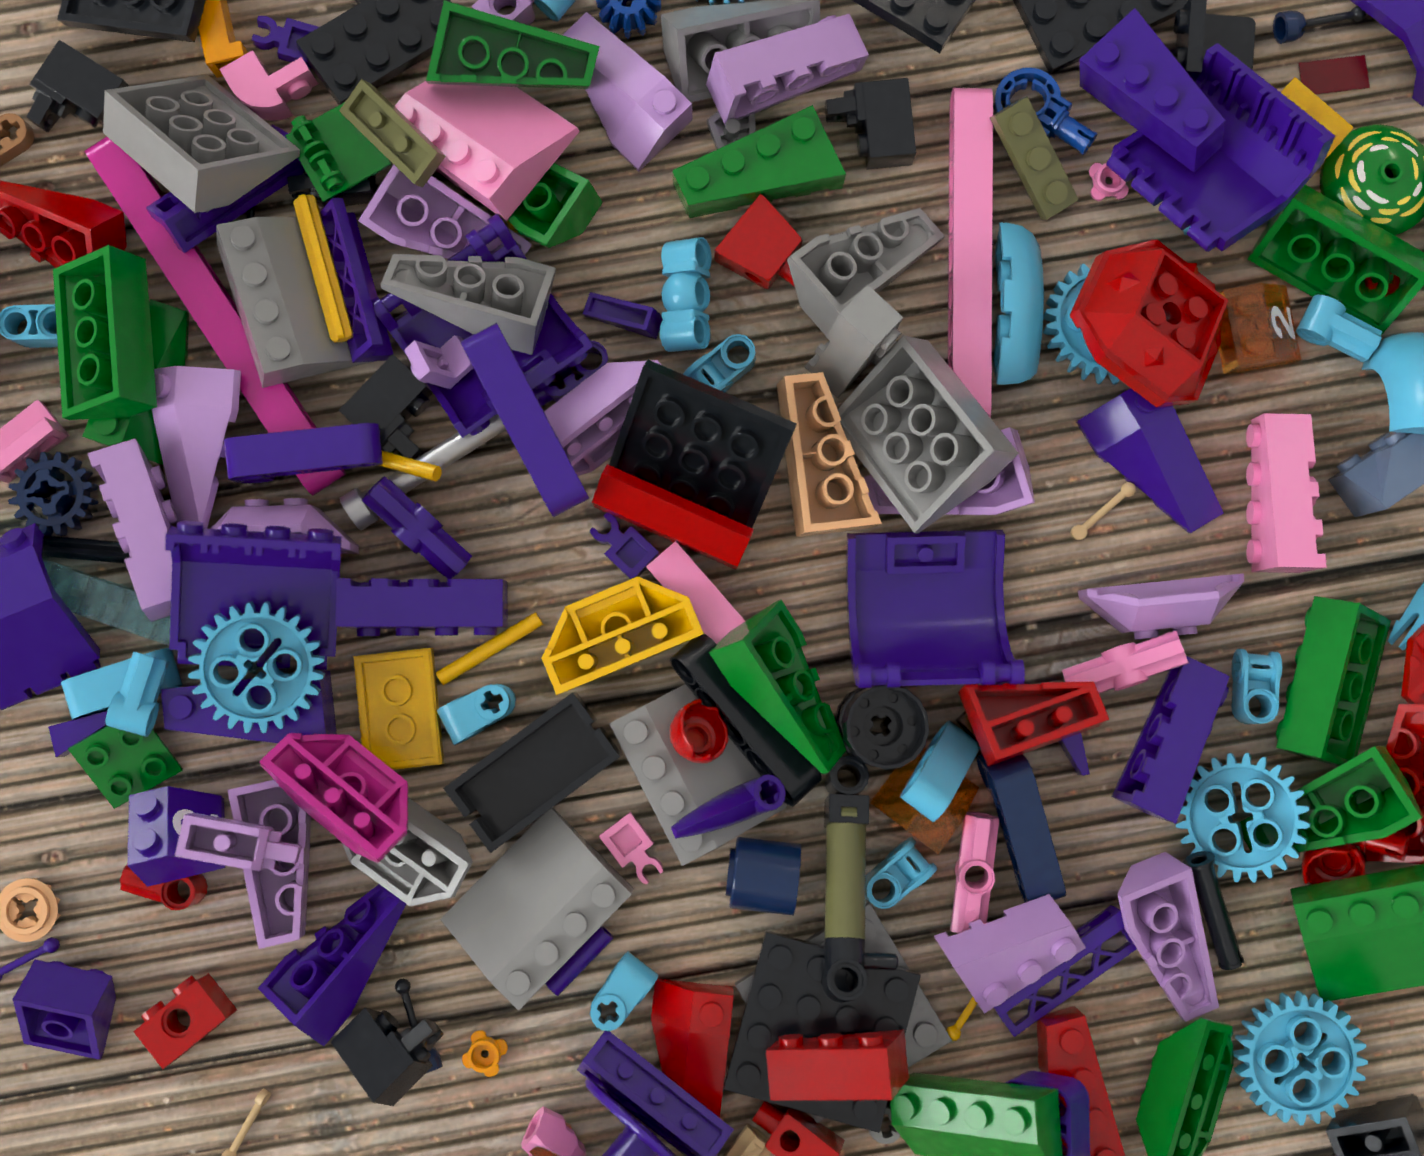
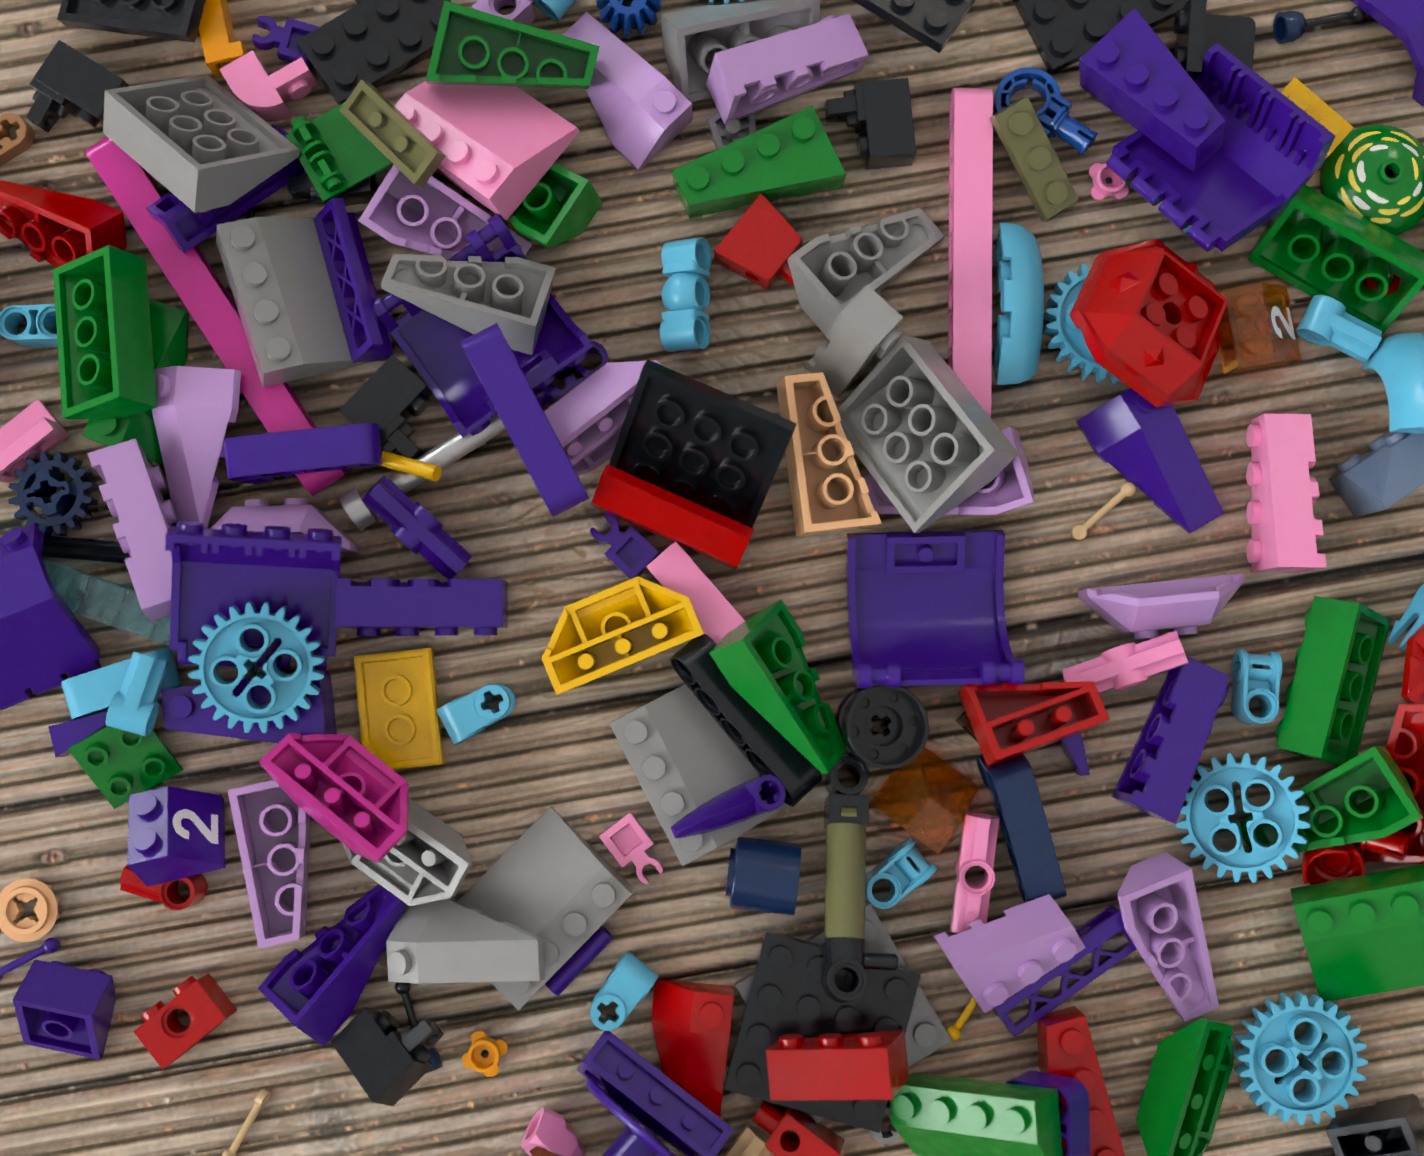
lavender hinge [175,813,301,871] -> none
yellow axle [293,194,353,343] -> none
lavender bracket [404,335,473,389] -> none
yellow bar [436,612,544,685] -> none
black piece [443,692,623,853] -> none
dark purple piece [583,292,663,340] -> none
red hair [670,699,729,764] -> none
medium azure piece [683,334,756,393] -> none
medium azure beam [900,720,980,822] -> none
black pin [1183,851,1244,970] -> none
dark red sticker [1298,55,1370,94] -> none
none -> light grey wedge [386,897,545,984]

